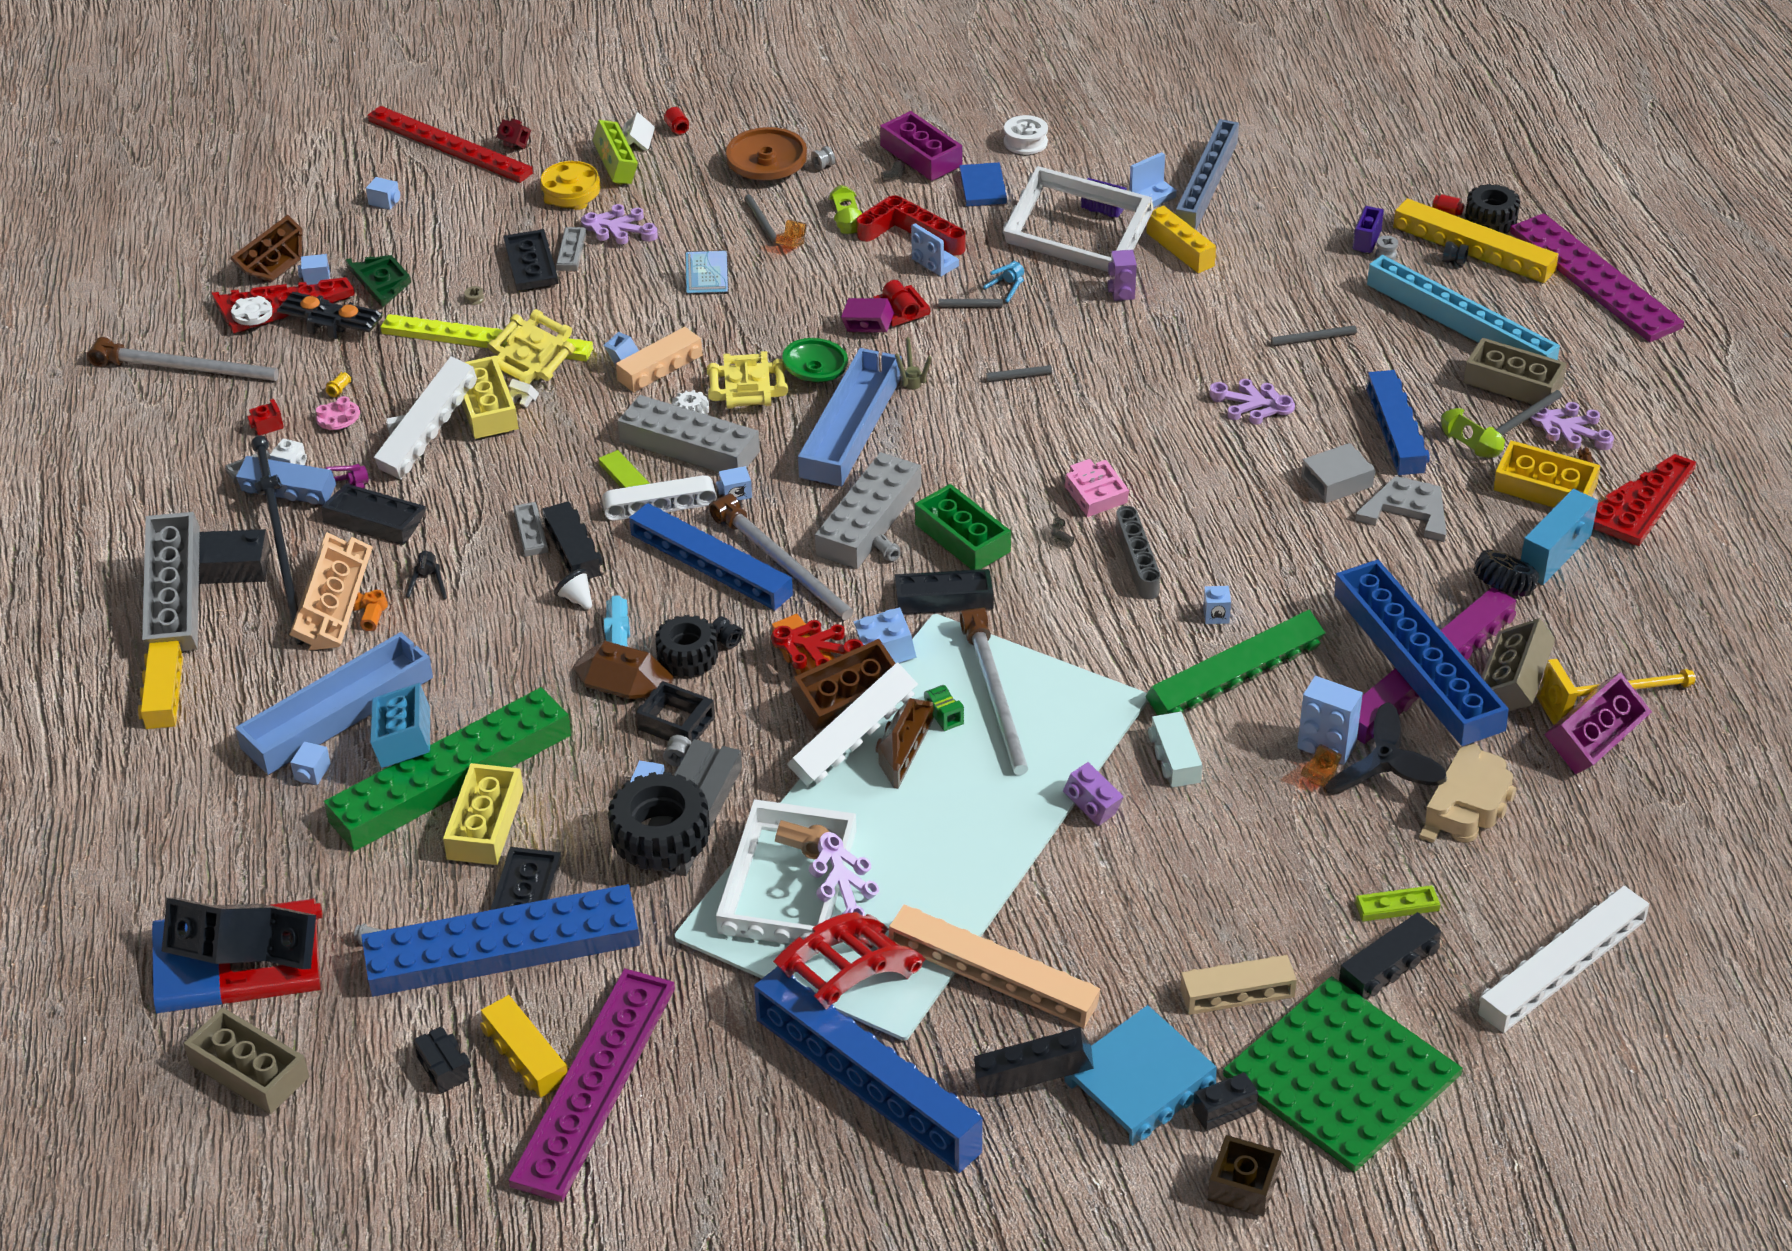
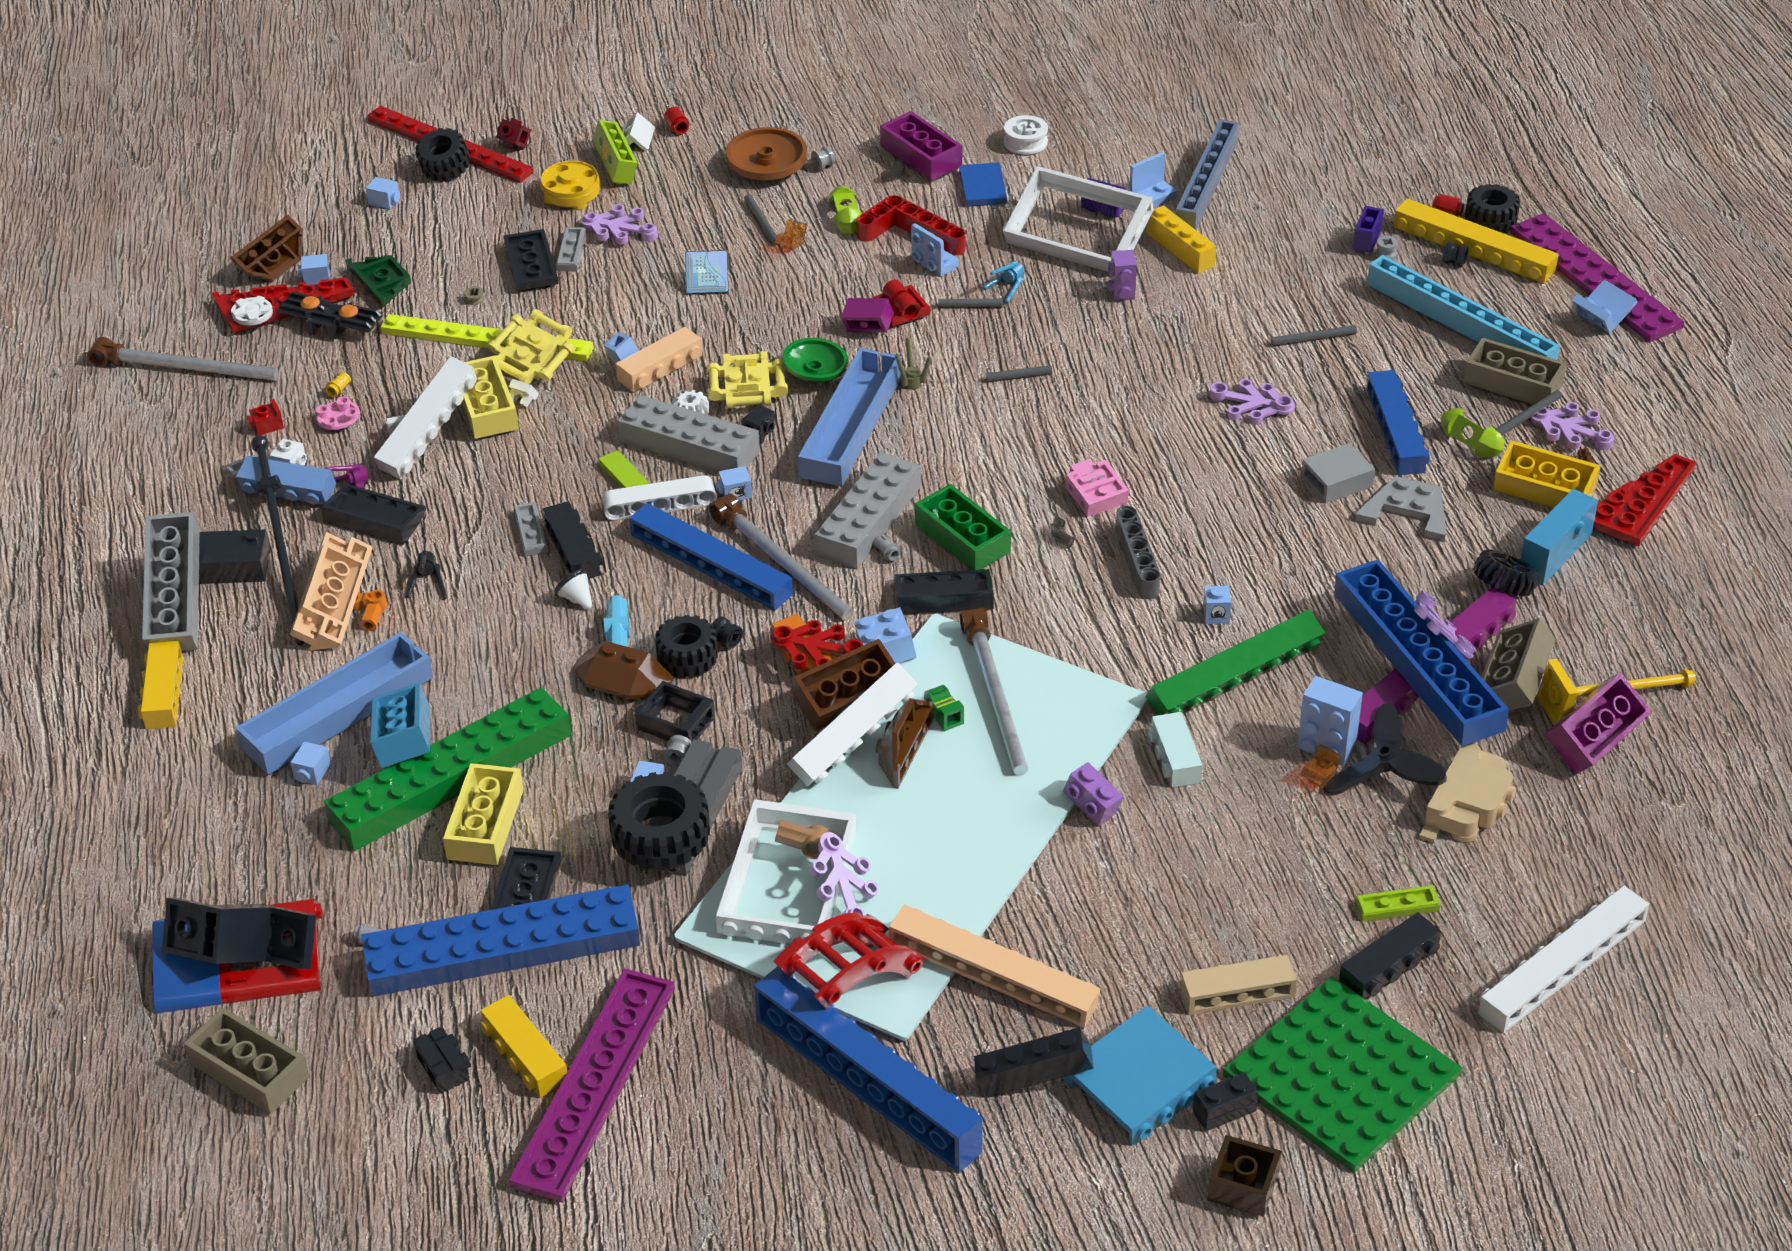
none -> black tyre [415,128,471,182]
none -> black brick [743,404,777,444]
none -> lavender plant [1414,590,1476,659]
none -> light blue bracket [1572,280,1637,334]

